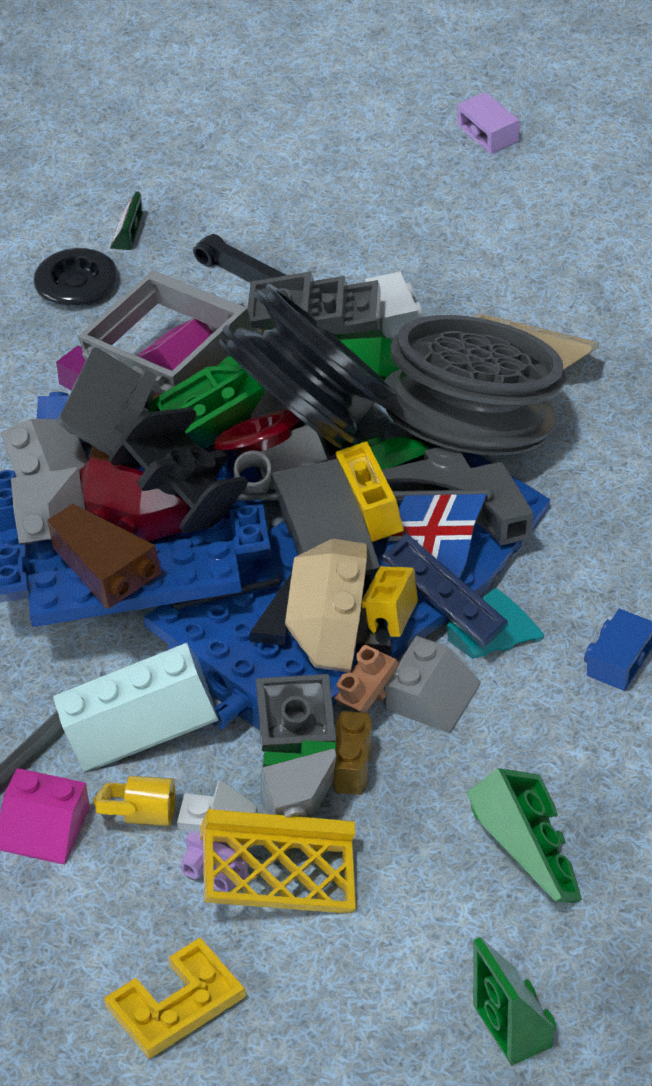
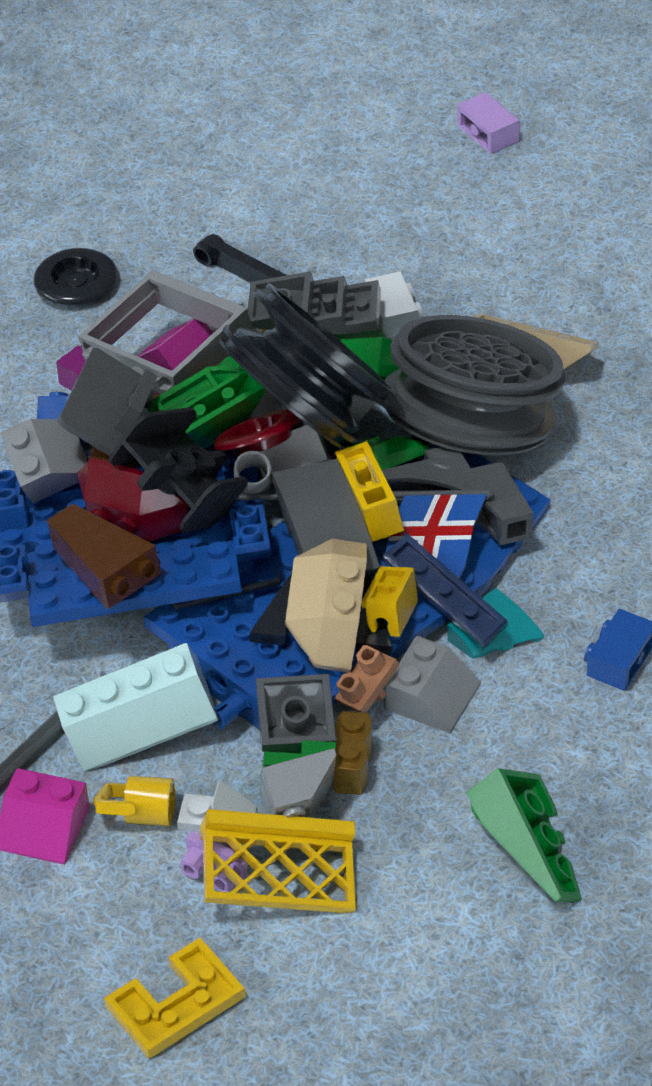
light grey slope [11,467,86,545] -> none
dark green slope [110,191,143,250] -> none
green slope [473,937,556,1066] -> none

